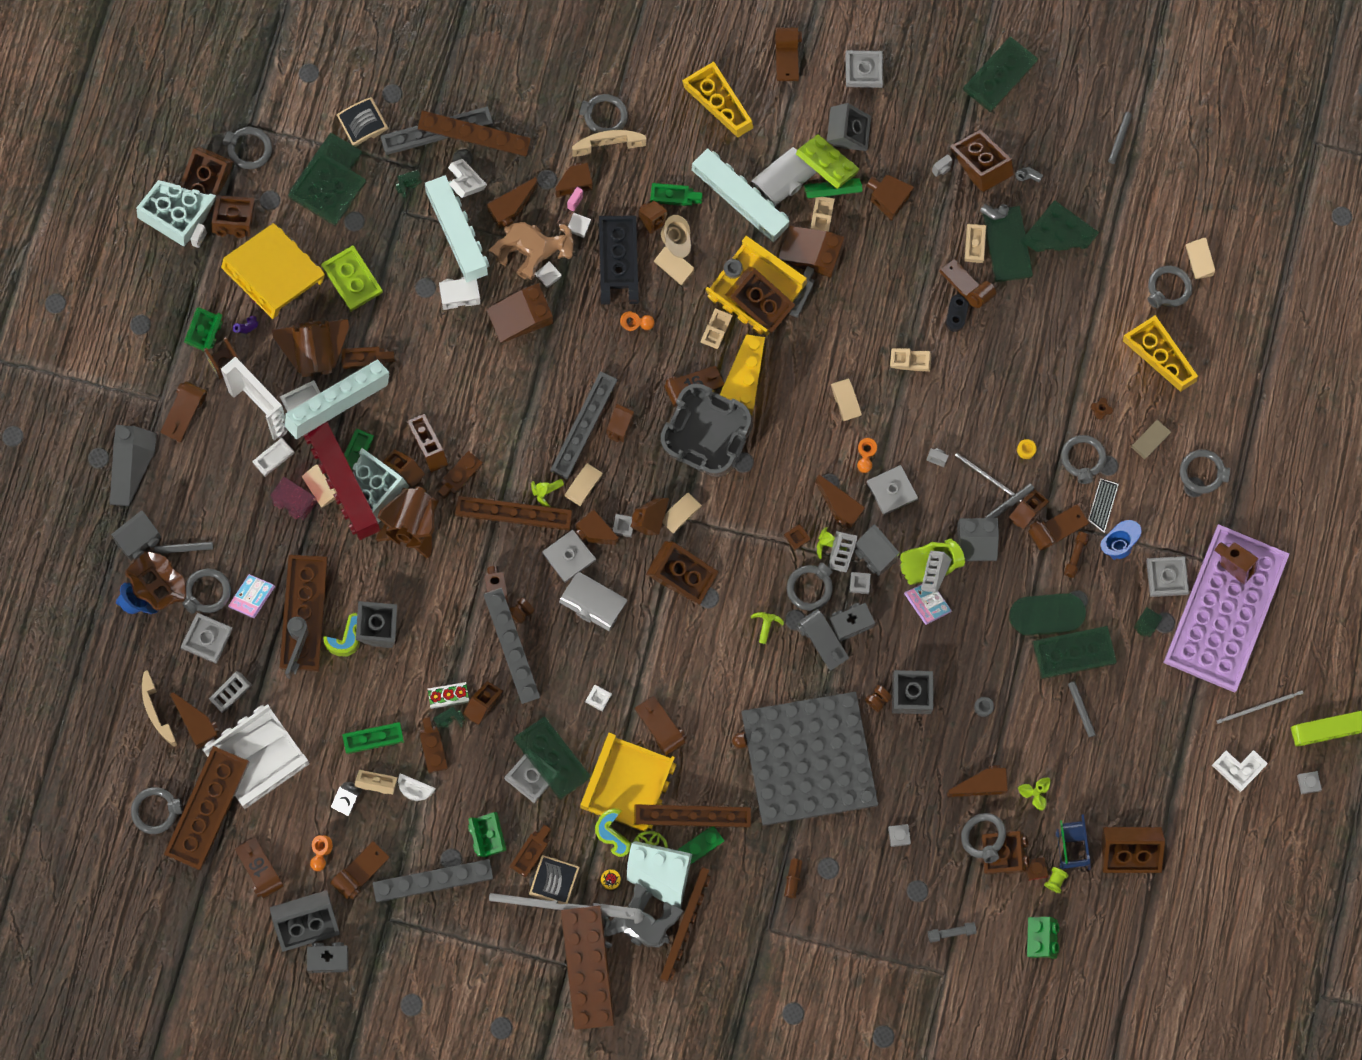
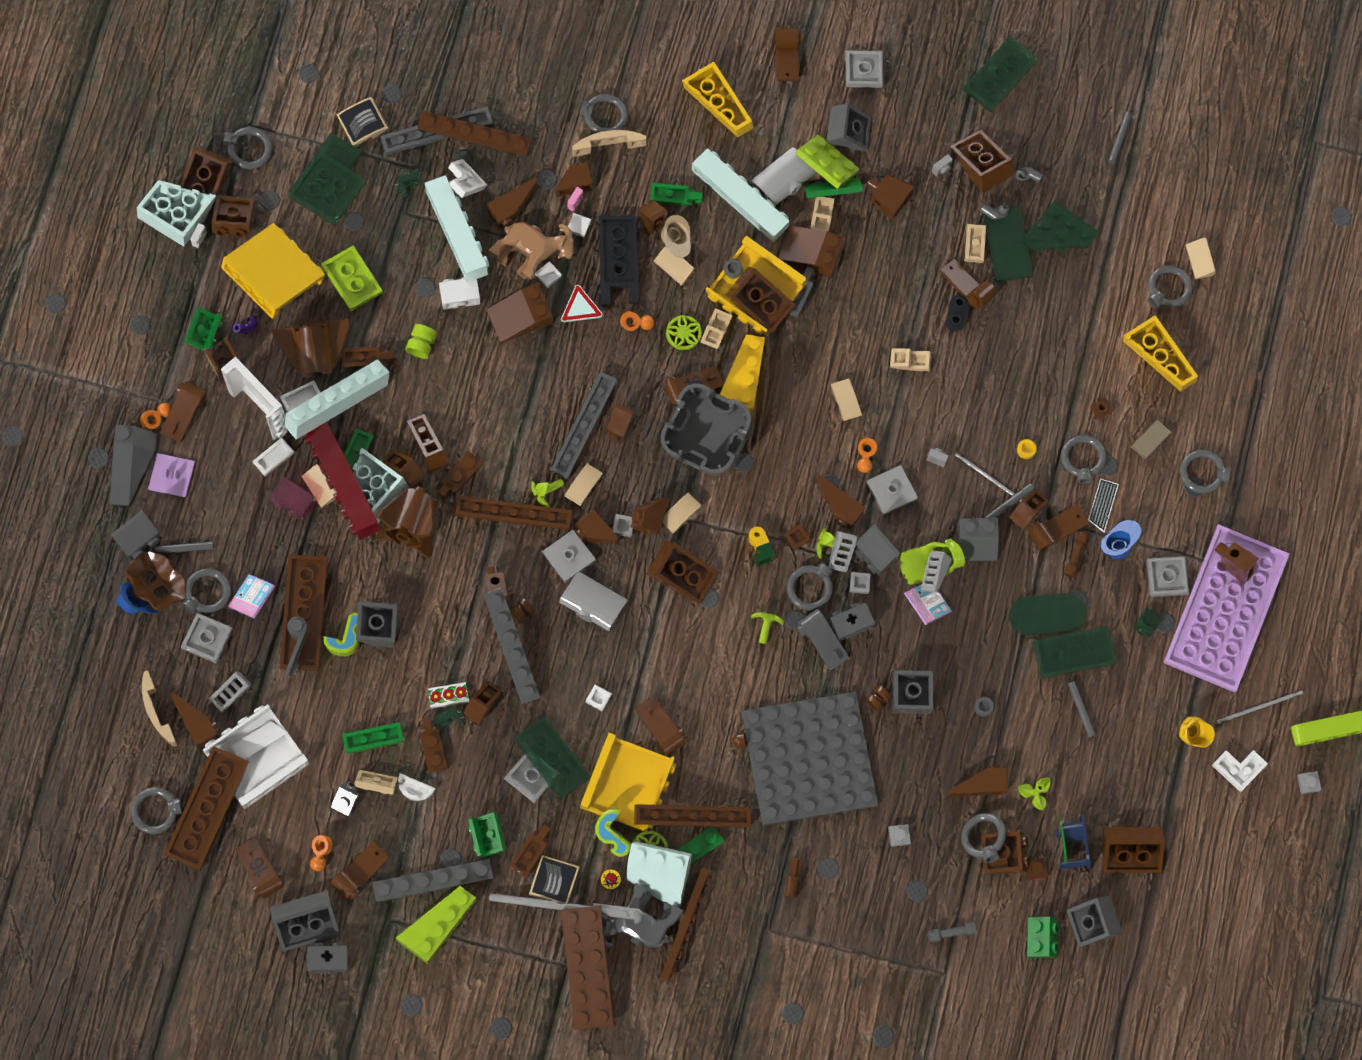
lime bush [1044,867,1069,893] -> none
none -> orange plate [140,403,172,430]
none -> lavender piece [148,453,195,498]
none -> lime wedge [396,886,477,964]
none -> lime wheel [405,324,437,359]
none -> piece [561,285,602,322]
none -> lime wheel [666,315,702,350]
none -> leg [748,527,775,567]
none -> dark grey slope [1067,896,1123,947]
none -> yellow helmet [1179,717,1215,748]

